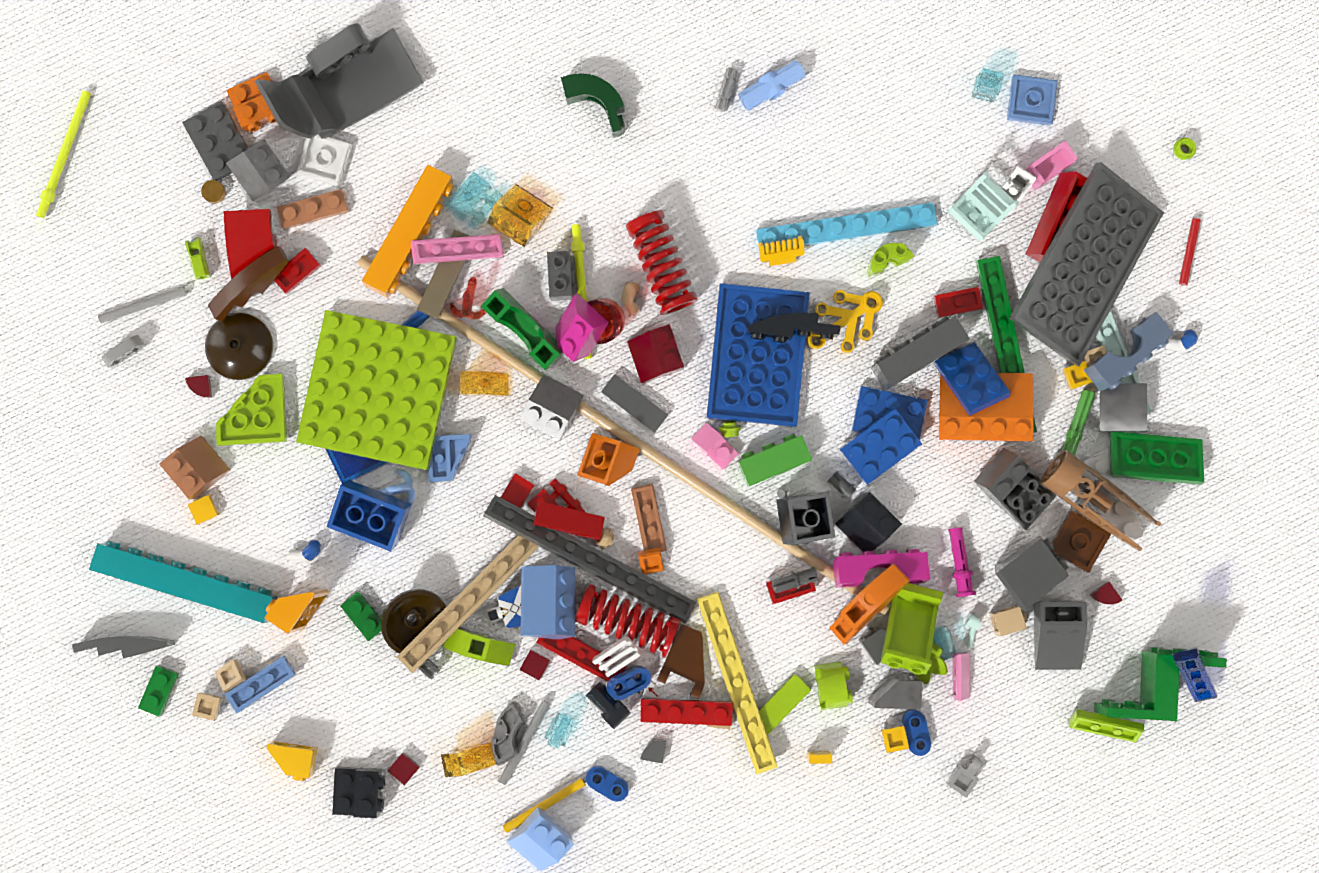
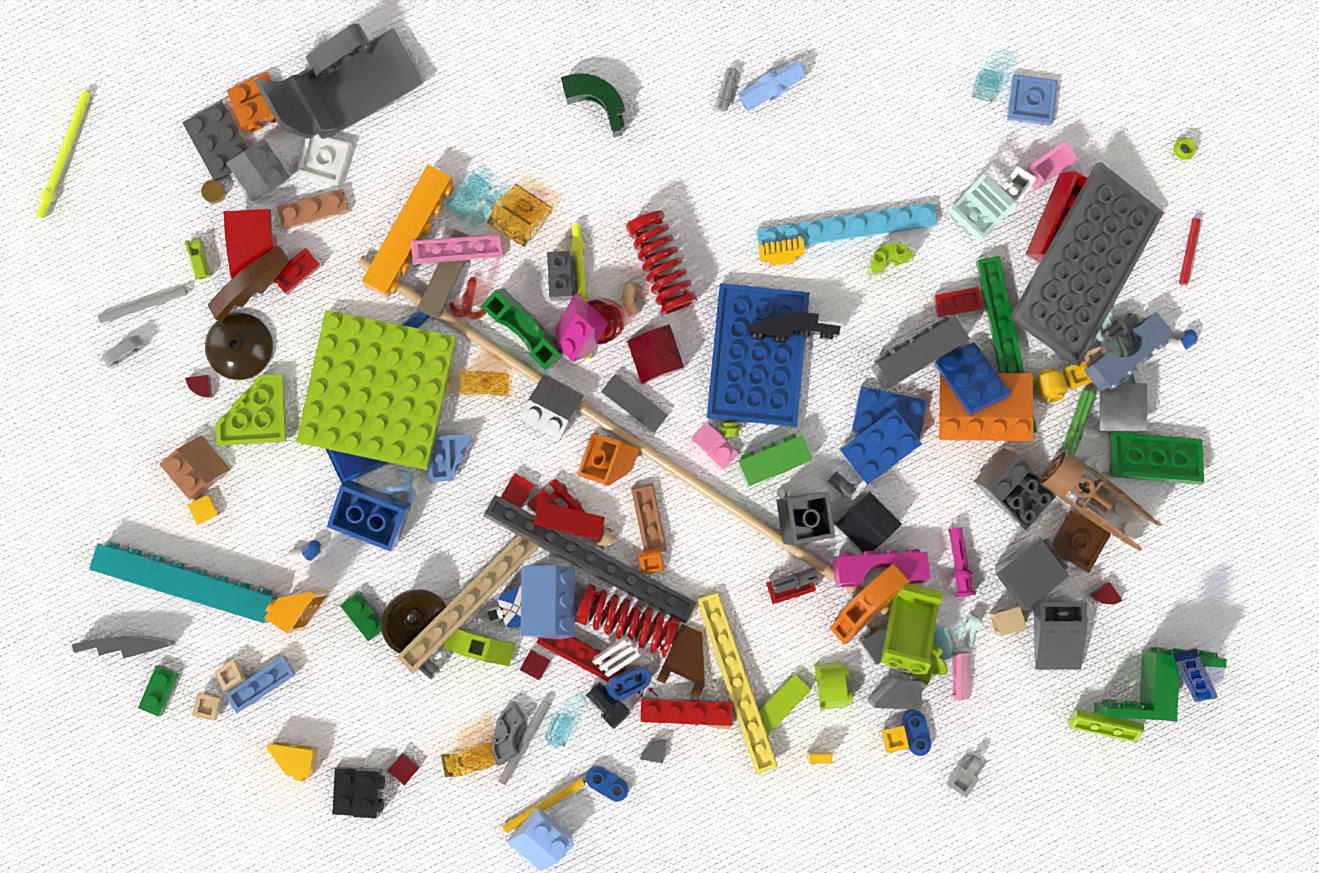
yellow plant [807,290,883,354] -> none
none -> yellow head [1035,368,1068,403]
none -> dark grey axle [1101,313,1139,342]

